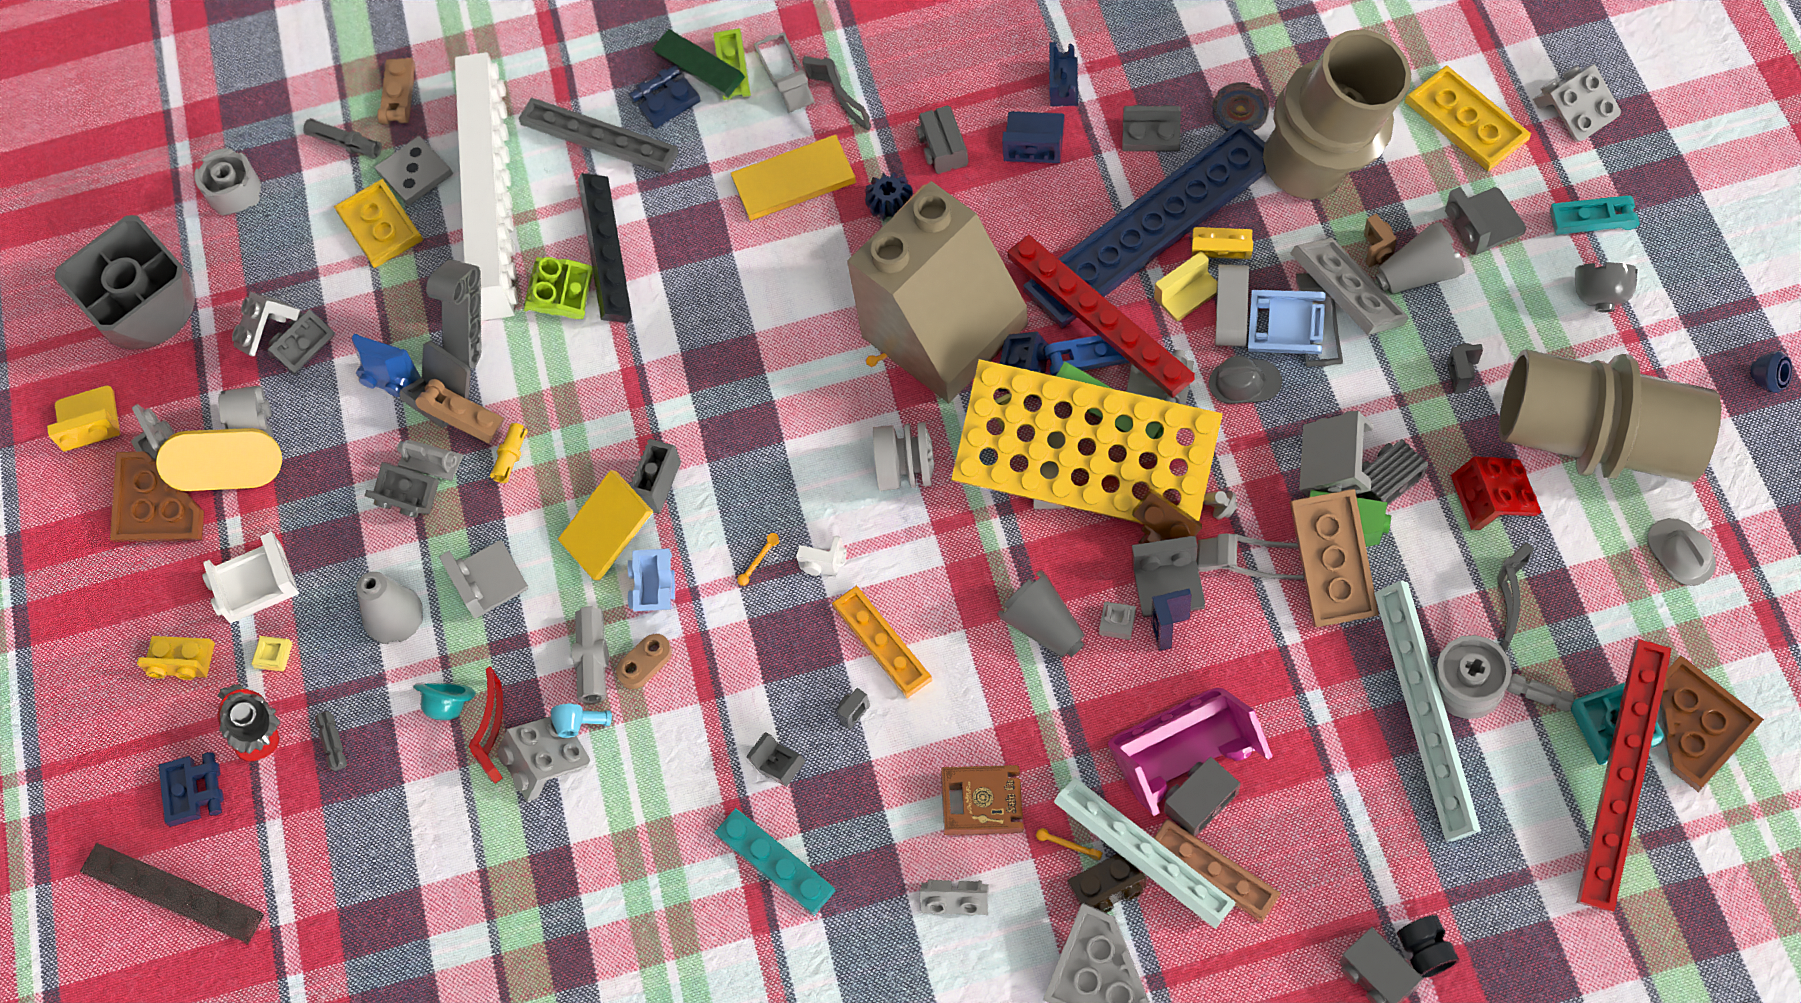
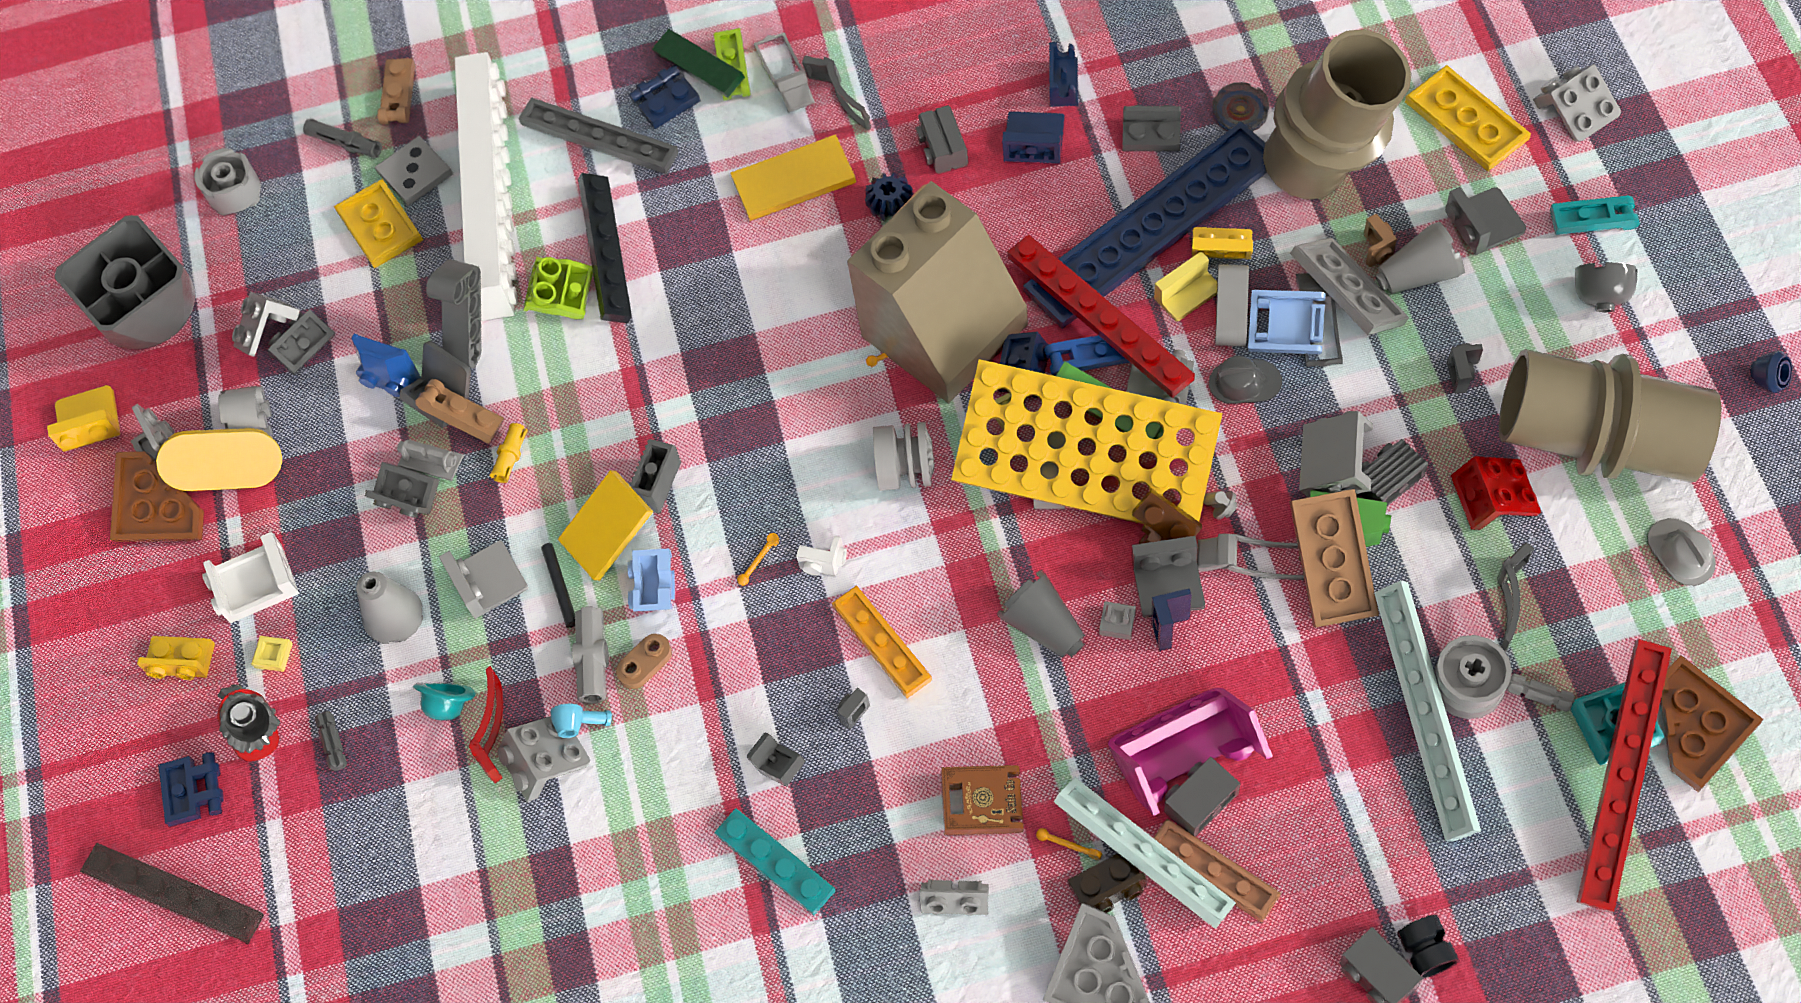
none -> black bar [541,543,575,628]

